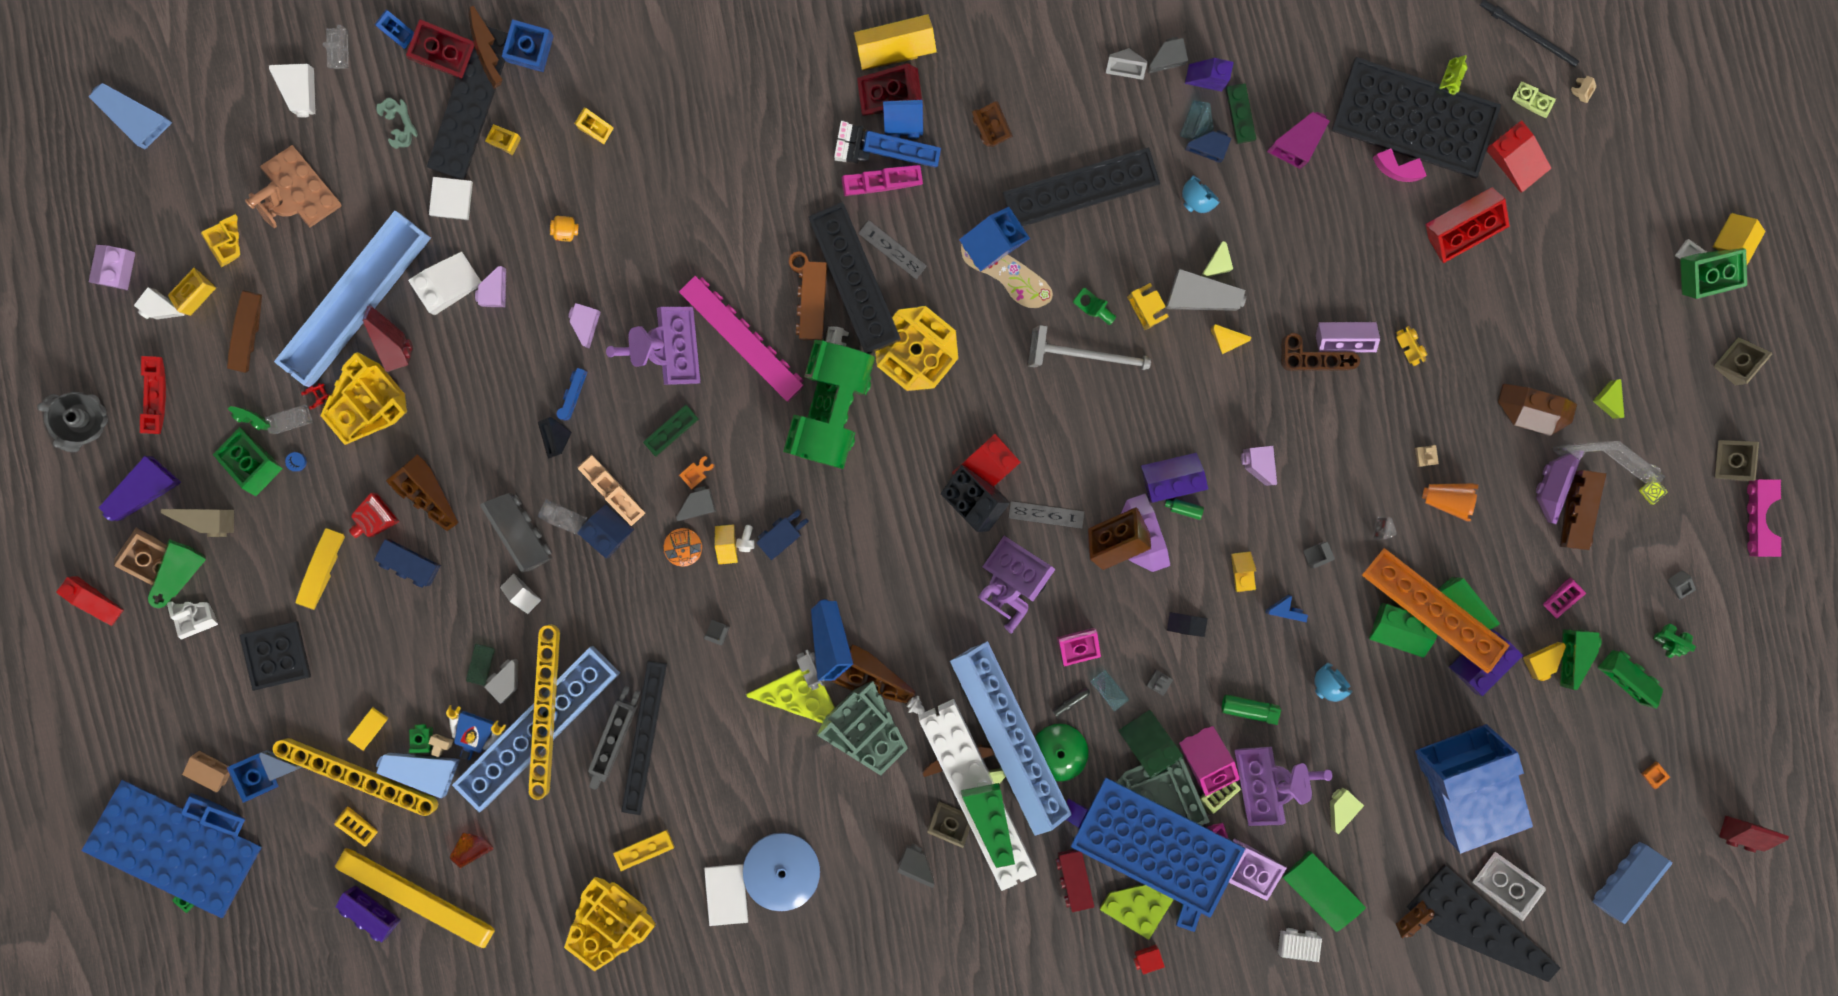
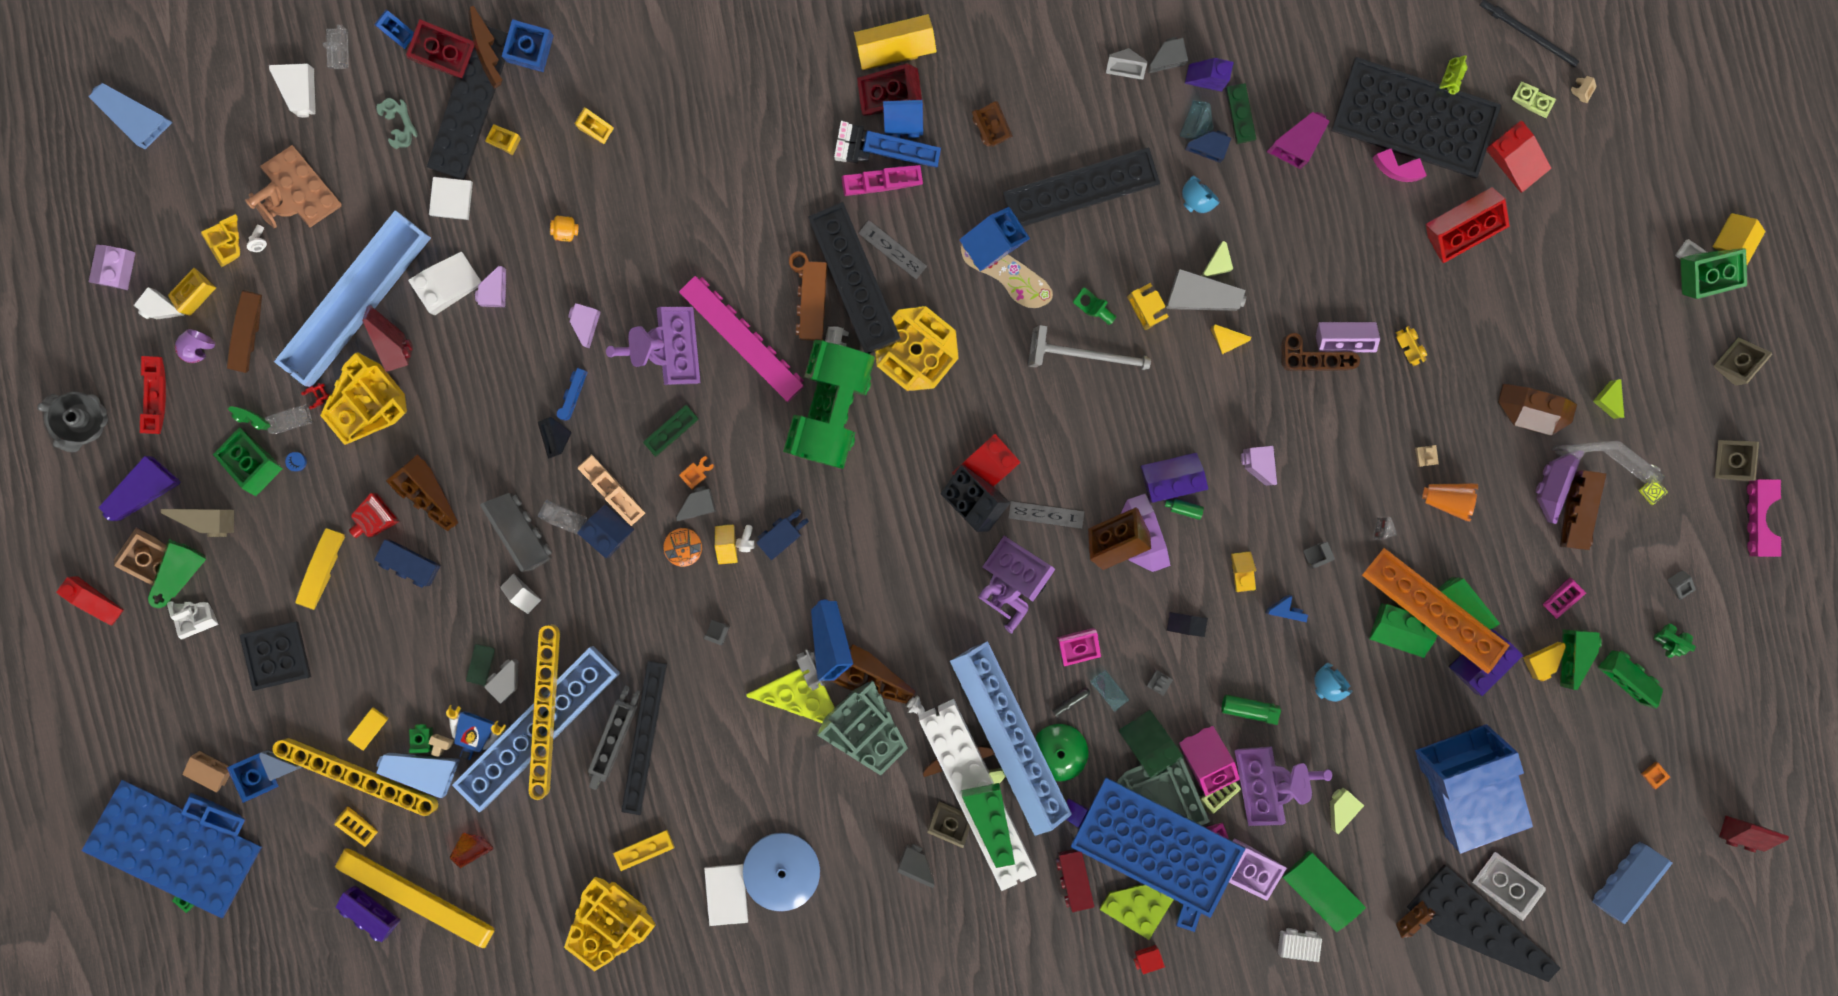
none -> medium lavender helmet [175,329,216,363]
none -> white plate [247,225,267,252]

